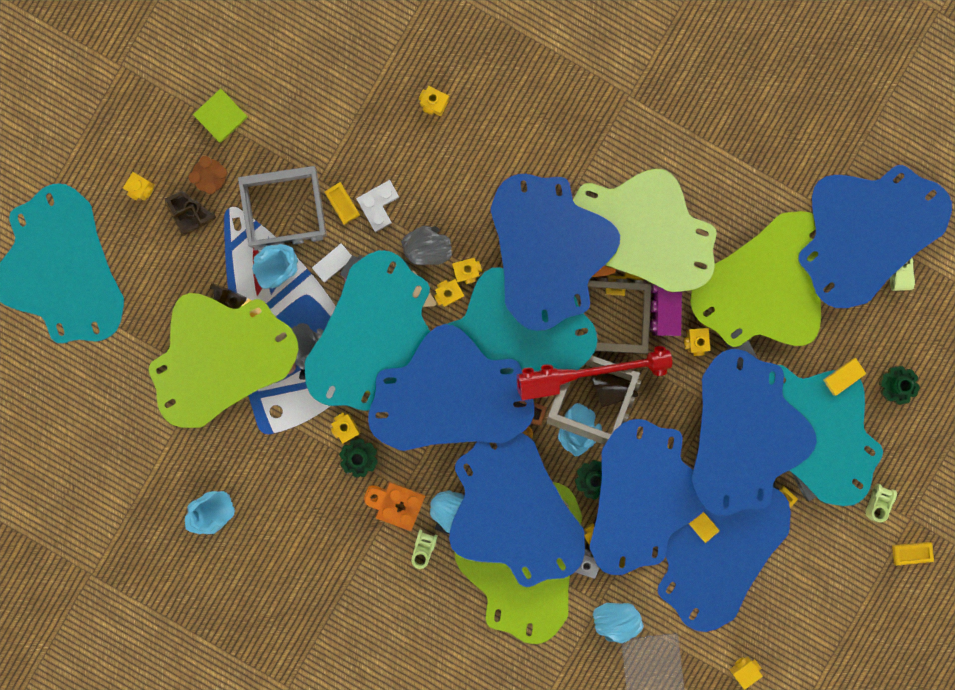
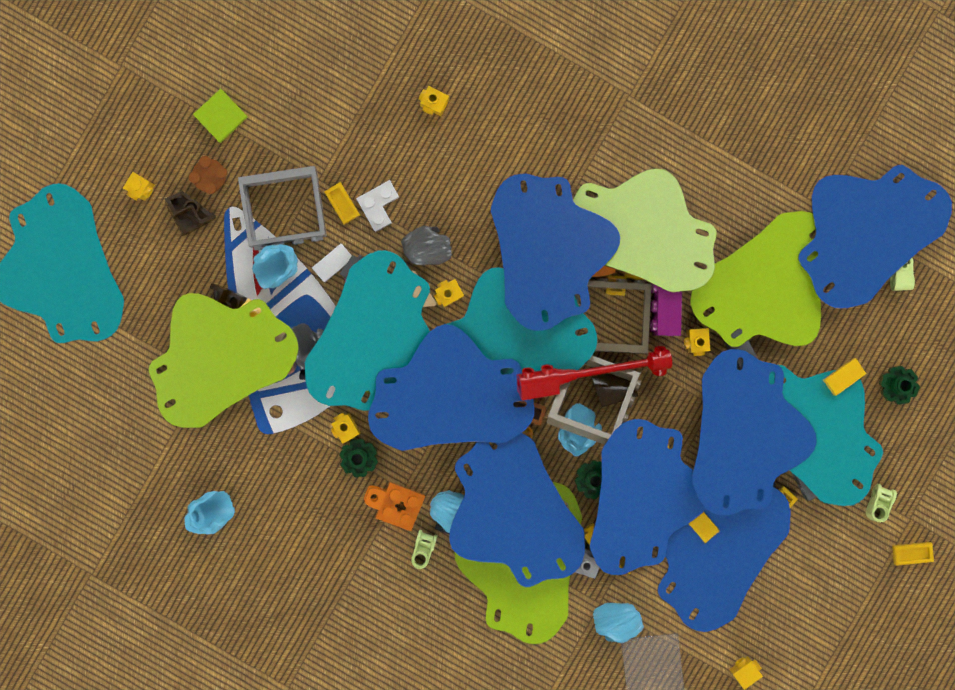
yellow brick [452,258,482,284] -> none

